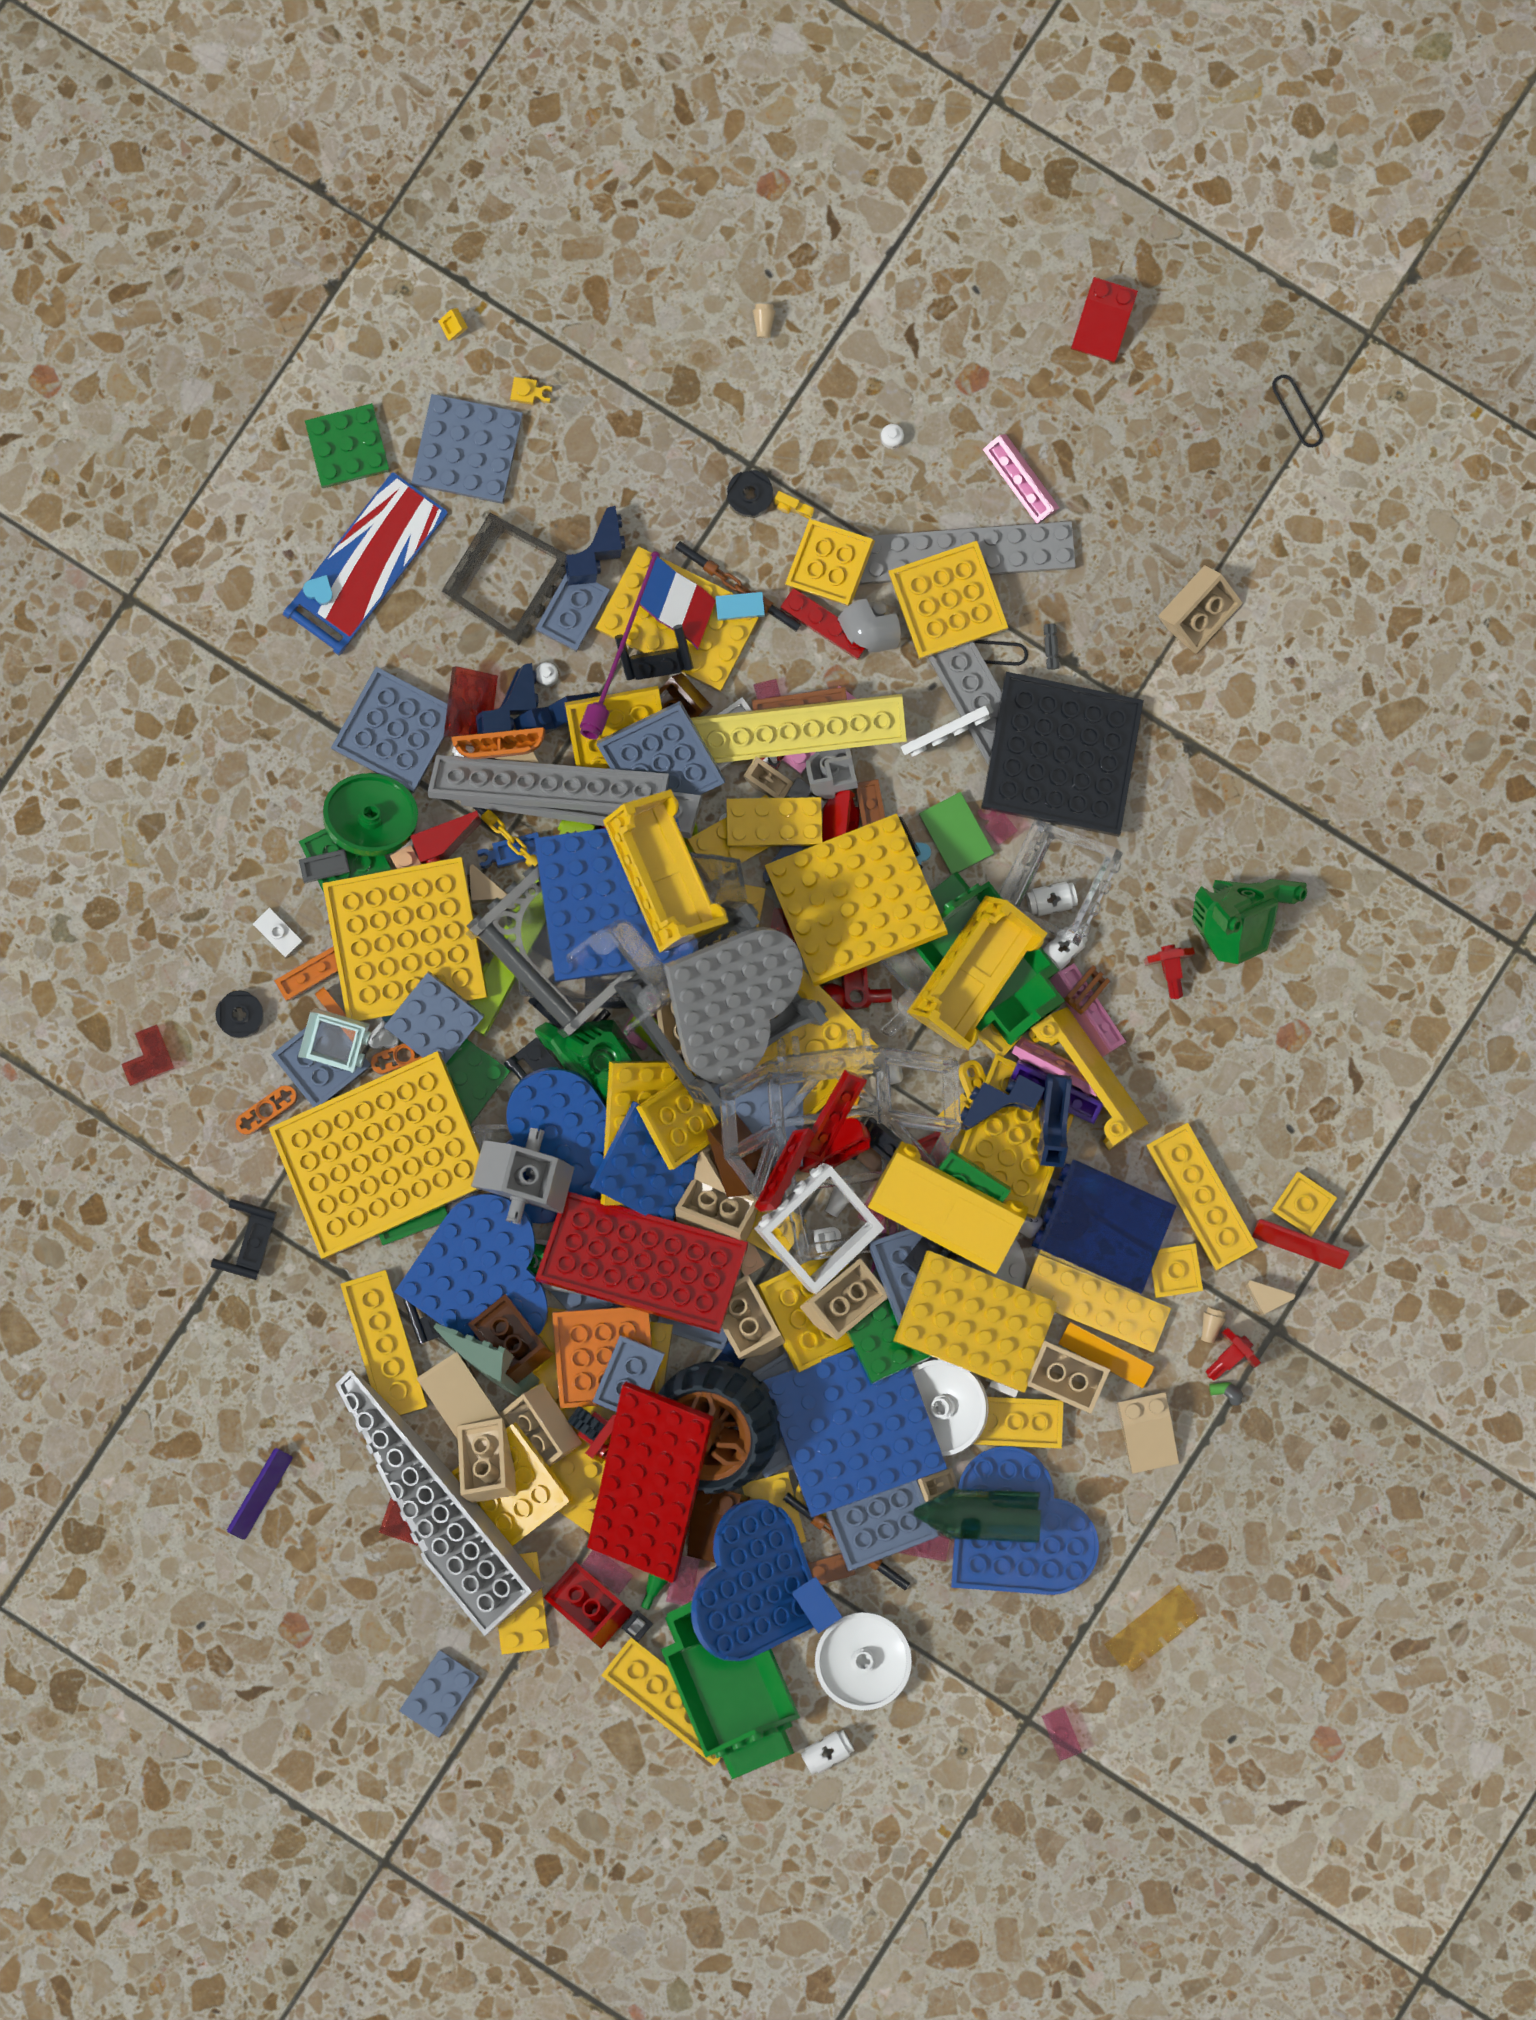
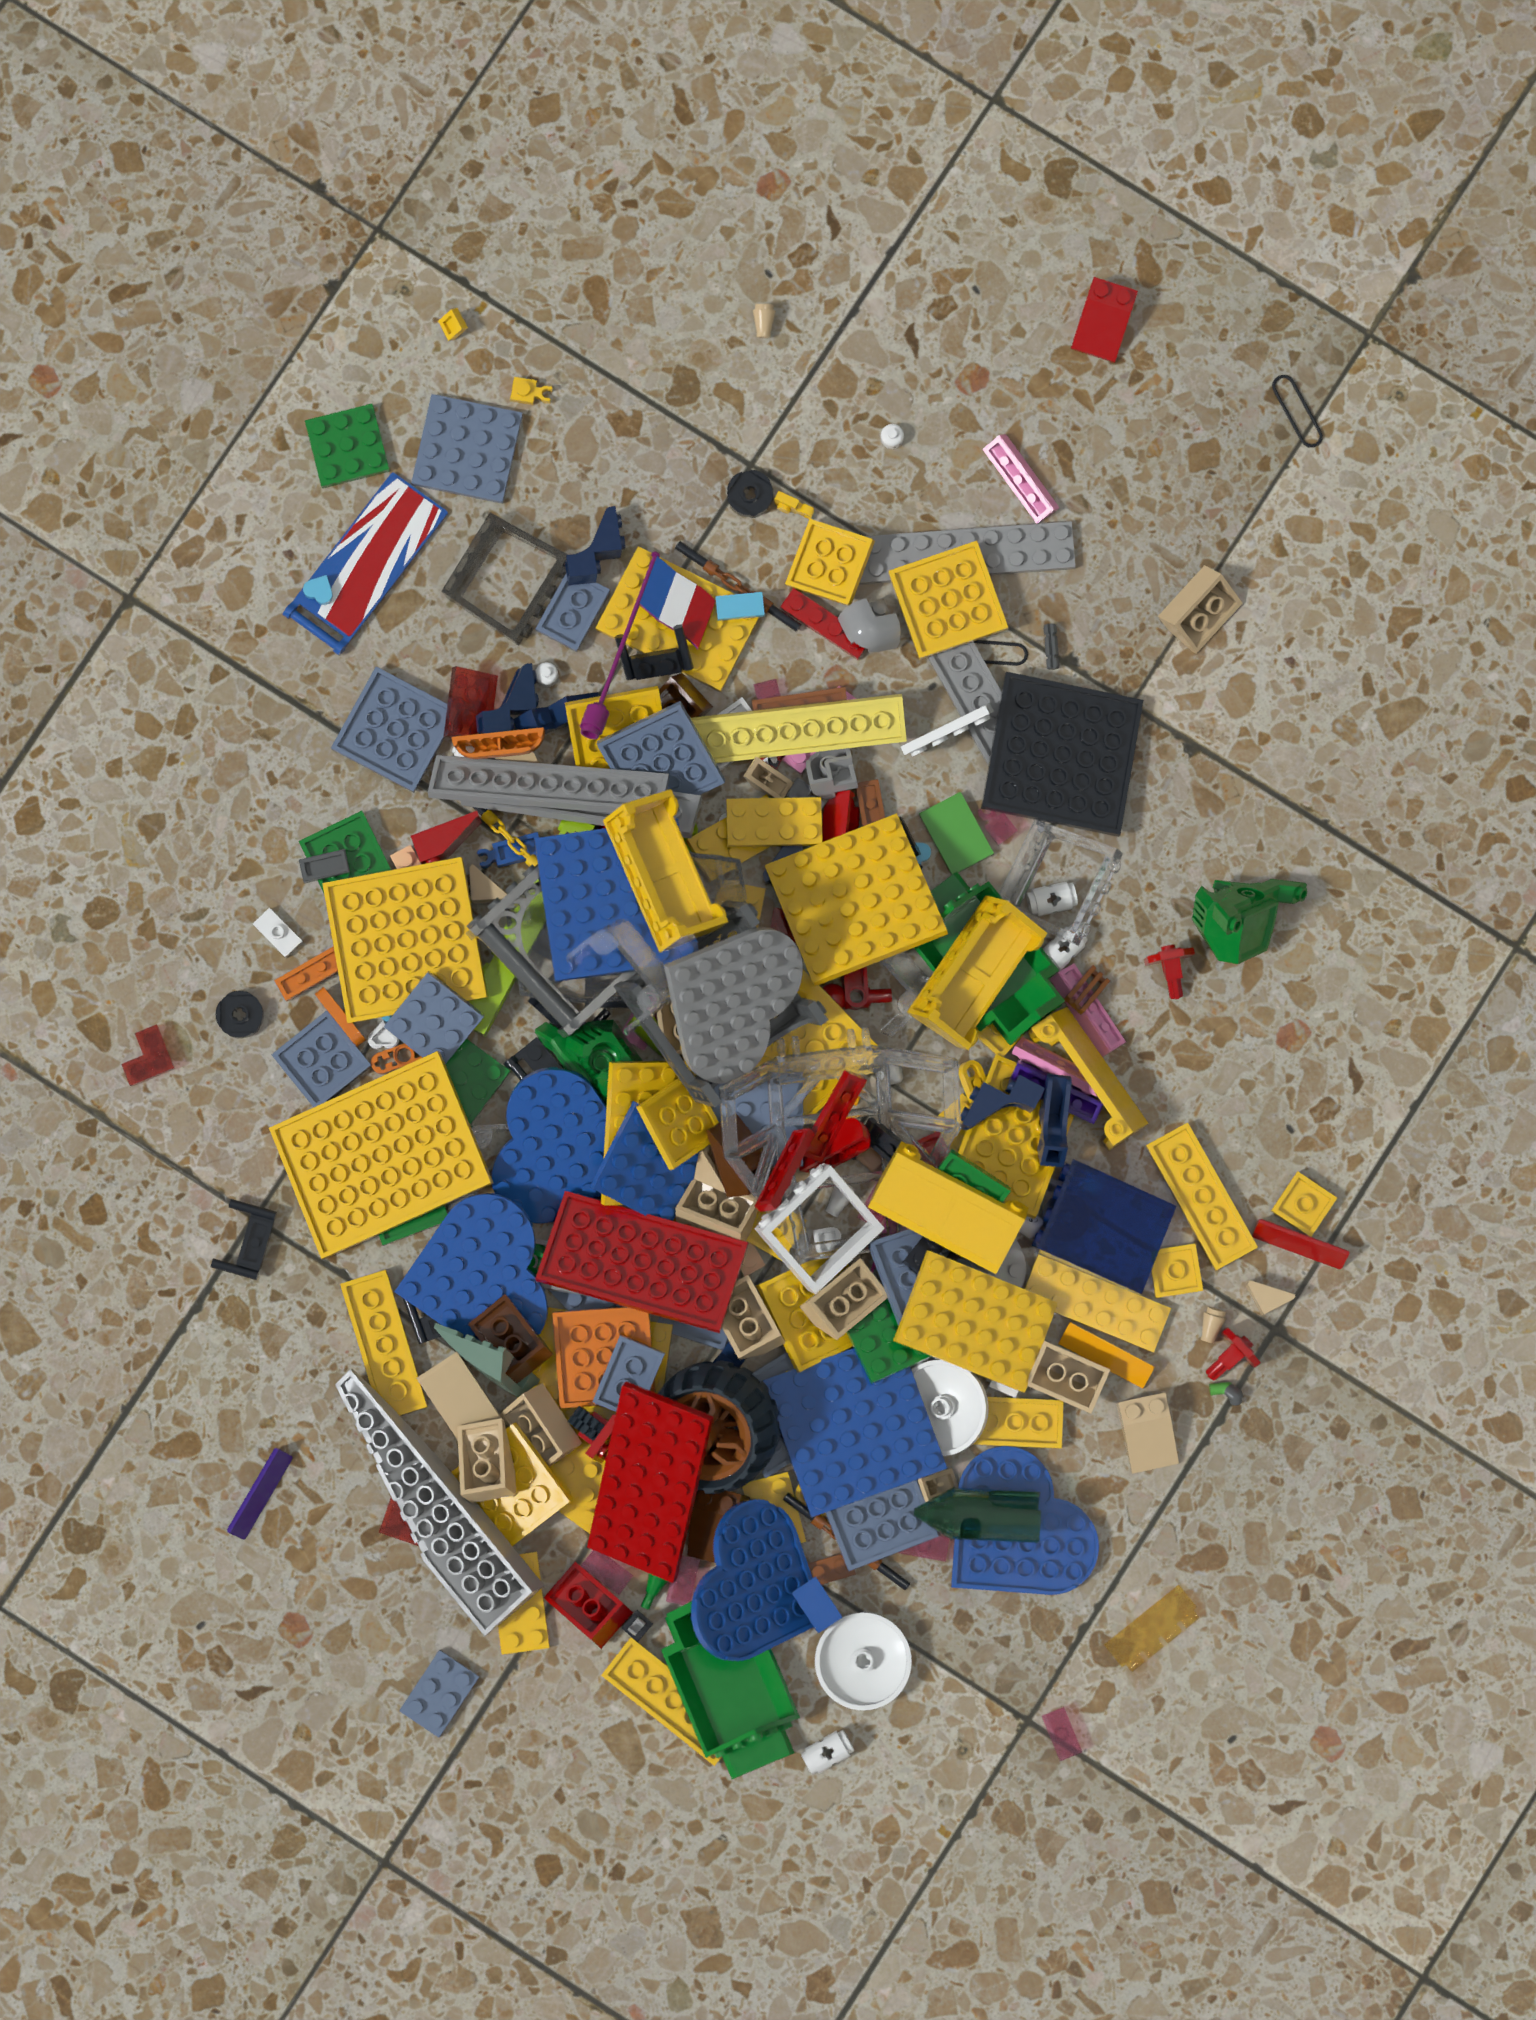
orange beam [236,1085,297,1135] -> none
light aqua window [298,1008,371,1073] -> none
green dish [323,773,418,857] -> none
light grey slope [471,1128,574,1225] -> none

